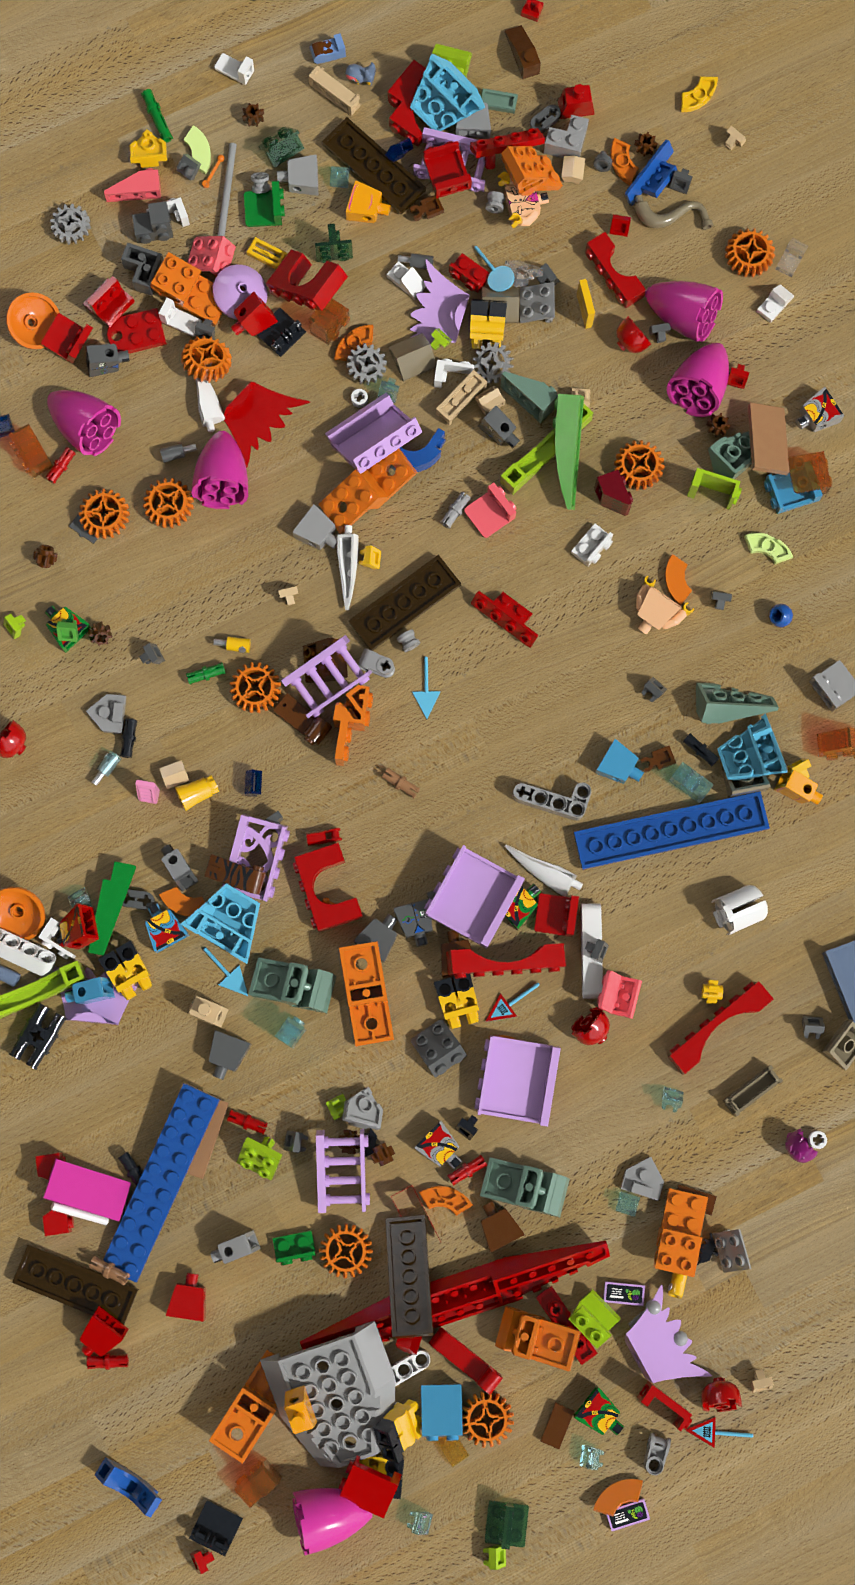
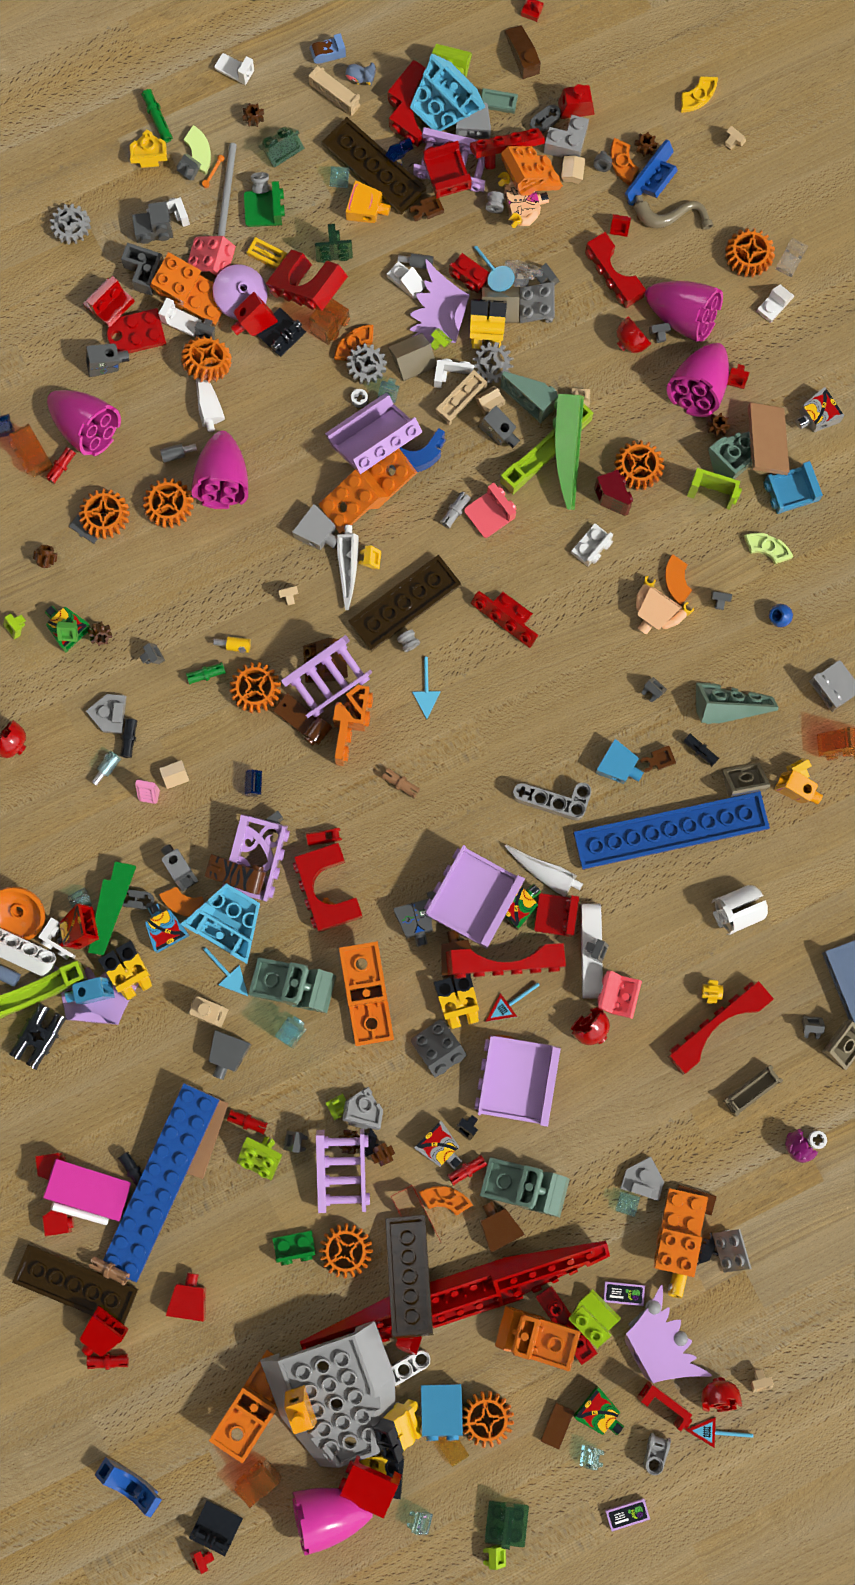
orange dish [6,292,59,350] -> none
red bracket [41,313,93,364] -> none
coral slope [104,168,161,202] -> none
yellow plant [174,775,219,811] -> none
light grey torso [211,1230,261,1264] -> none
red piece [224,382,310,468] -> none
light grey torso [277,155,319,196] -> none
dark grey torso [354,914,398,963] -> none
light grey piece [358,649,395,678] -> none
red beam [429,1327,503,1395] -> none
yellow tile [577,279,595,329] -> none
orange tile [593,1479,643,1516] -> none
clear light blue tile [662,1087,683,1112] -> none
clear light blue brick [669,762,714,803] -> none
dark grey tile [670,168,693,194] -> none
medium azure wedge [717,713,788,780] -> none
clear orange bracket [788,451,832,494] -> none

